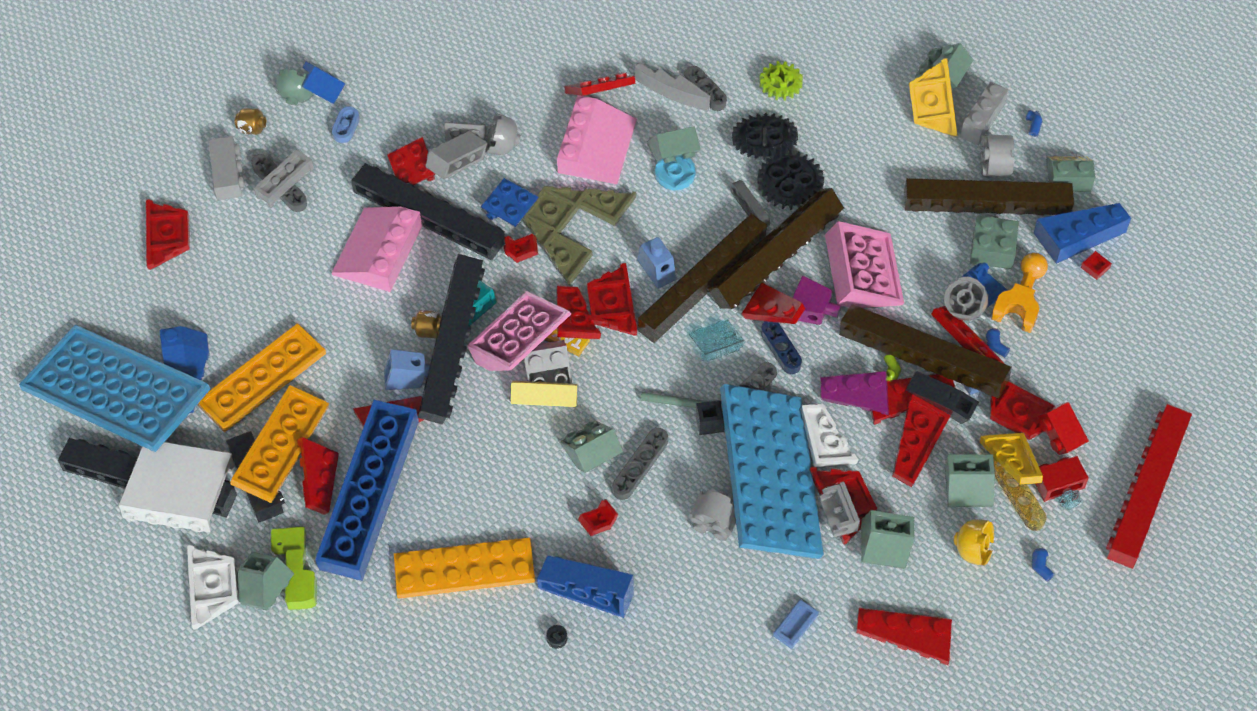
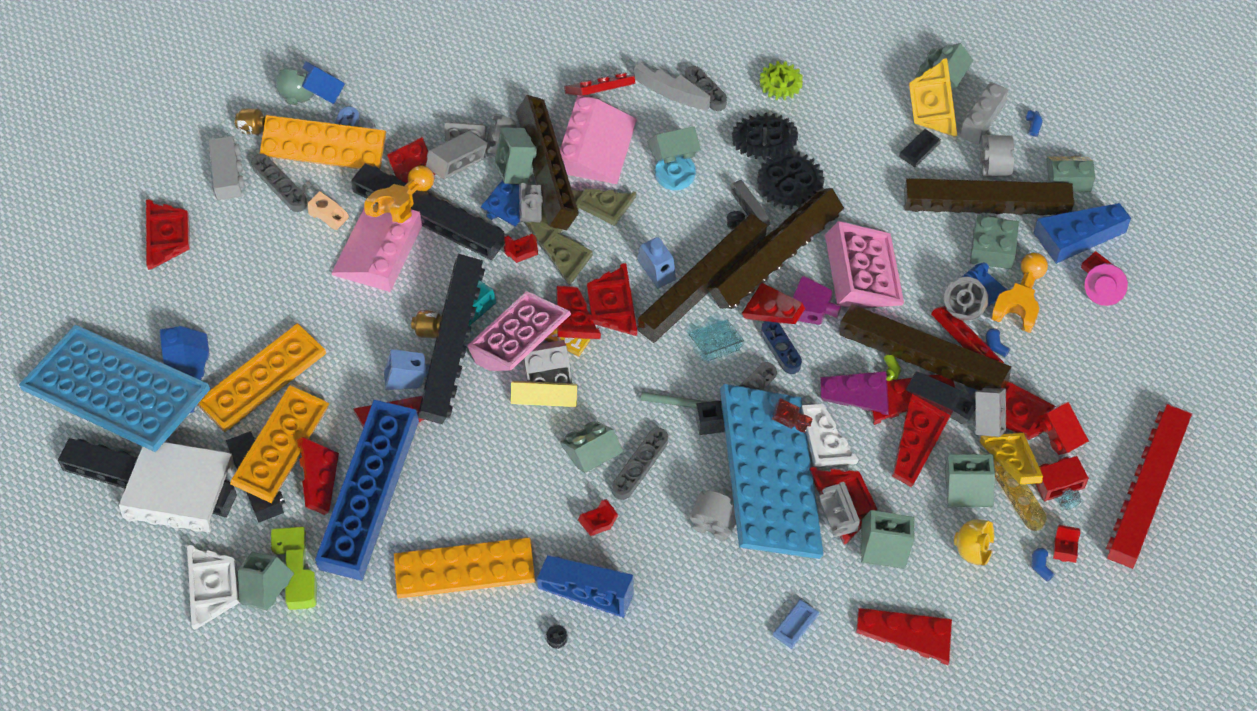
light grey container [254,149,314,208] -> none
none -> light orange plate [260,115,386,169]
none -> light nougat leg [308,191,349,230]
none -> light orange piece [364,166,434,223]
none -> sand green brick [494,127,536,184]
none -> dark brown brick [516,95,579,231]
none -> light grey hips [519,183,543,223]
none -> black bush [727,211,745,230]
none -> clear red plate [772,398,812,433]
none -> black plate [899,129,941,167]
none -> light grey hinge [976,388,1006,437]
none -> red bracket [1053,525,1081,563]
none -> dark pink piece [1084,263,1128,306]

